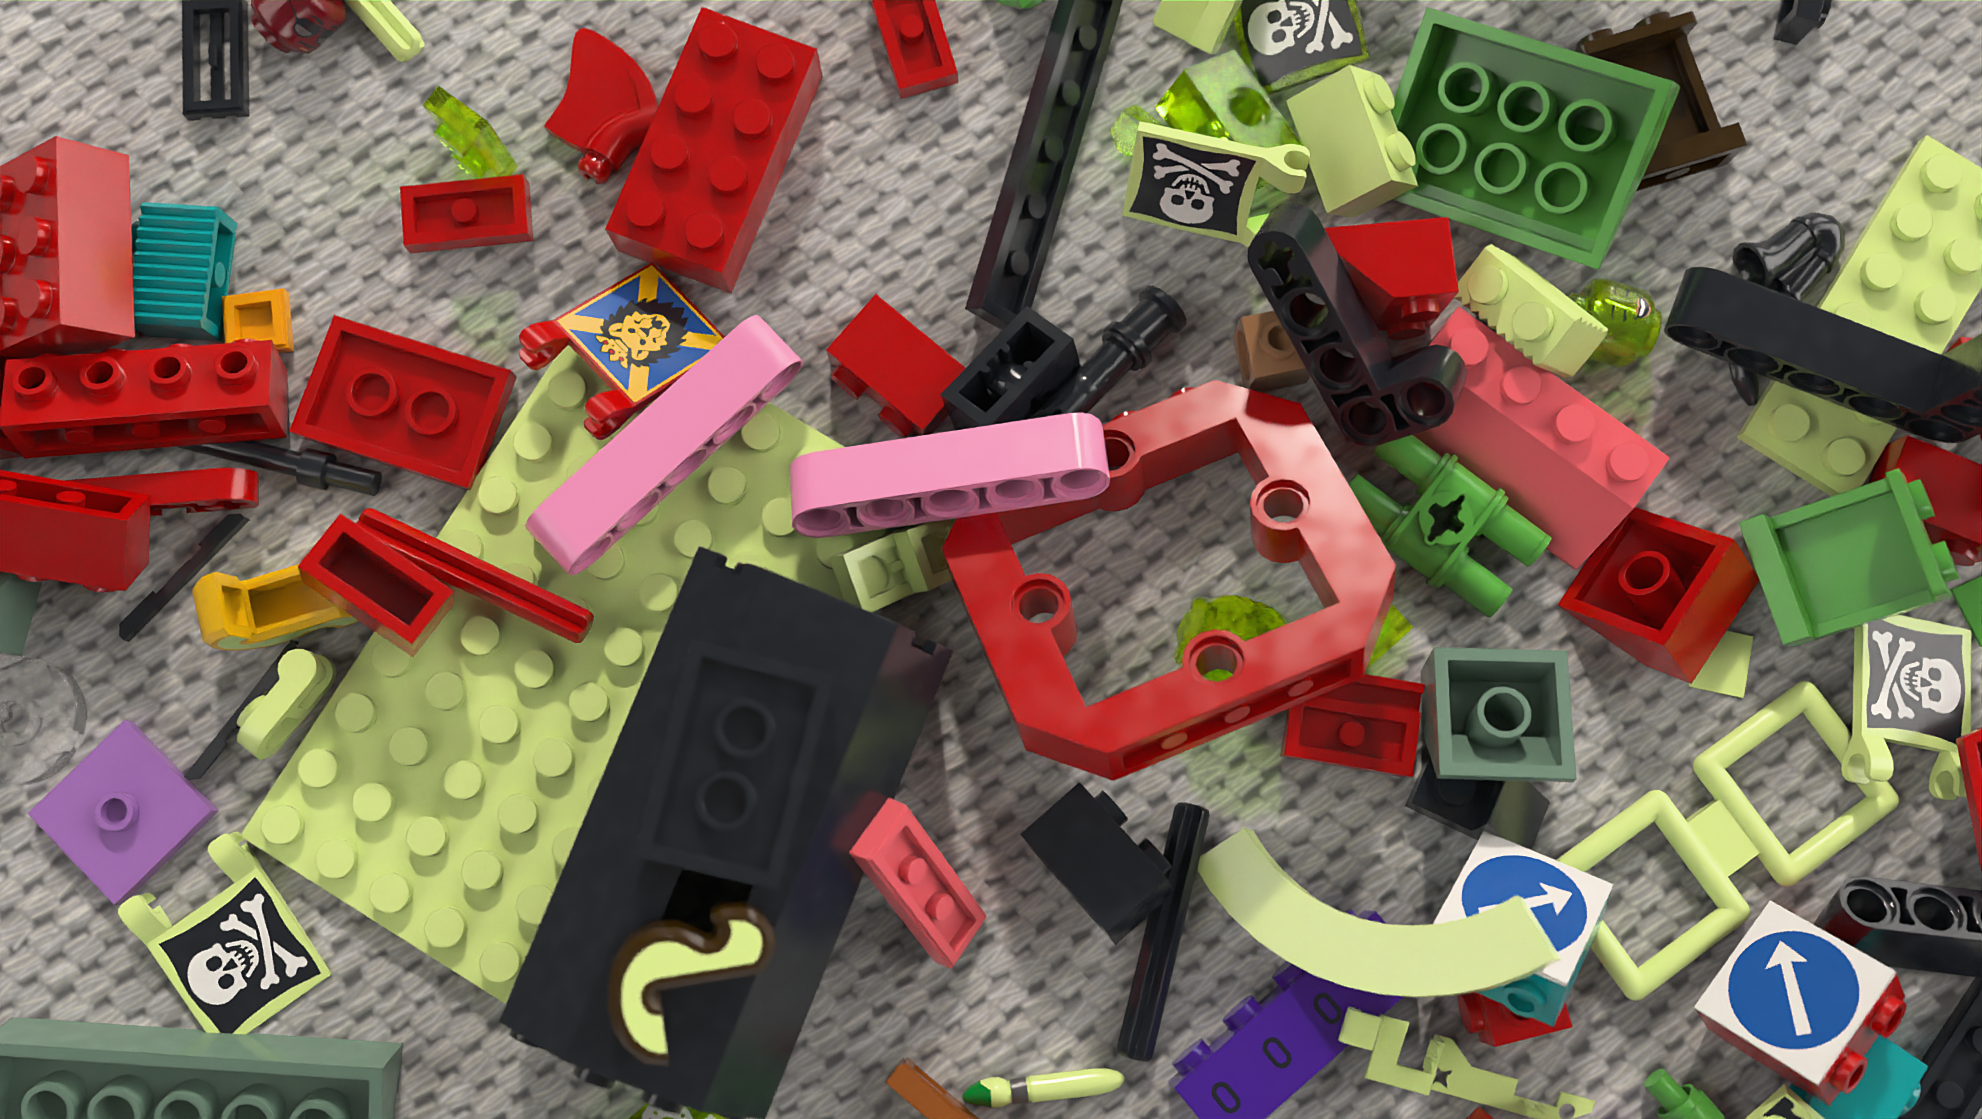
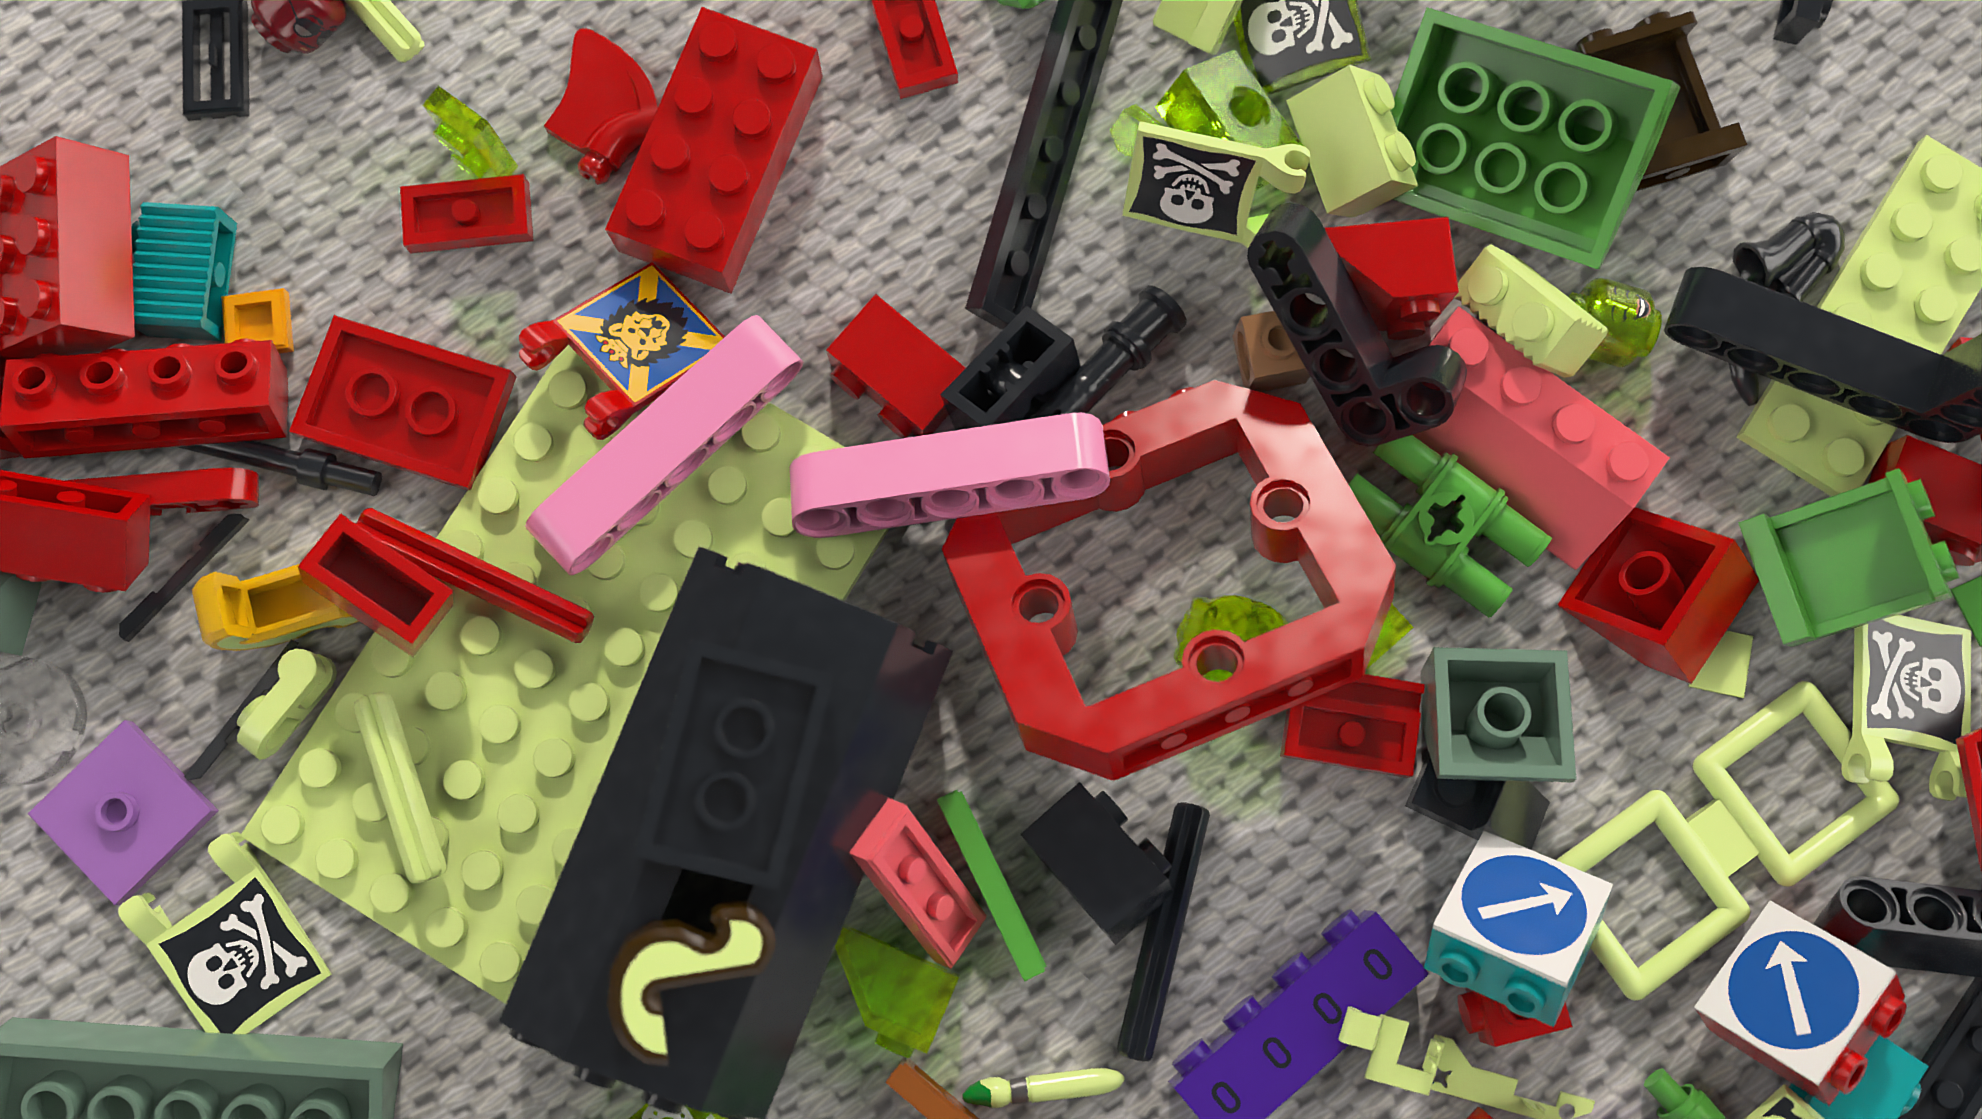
yellowish green slope [829,518,957,612] -> none
yellowish green tile [1197,827,1562,998] -> none
none -> yellowish green axle [353,692,447,883]
none -> clear neon green slope [835,924,960,1058]
none -> bright green tile [937,789,1047,982]

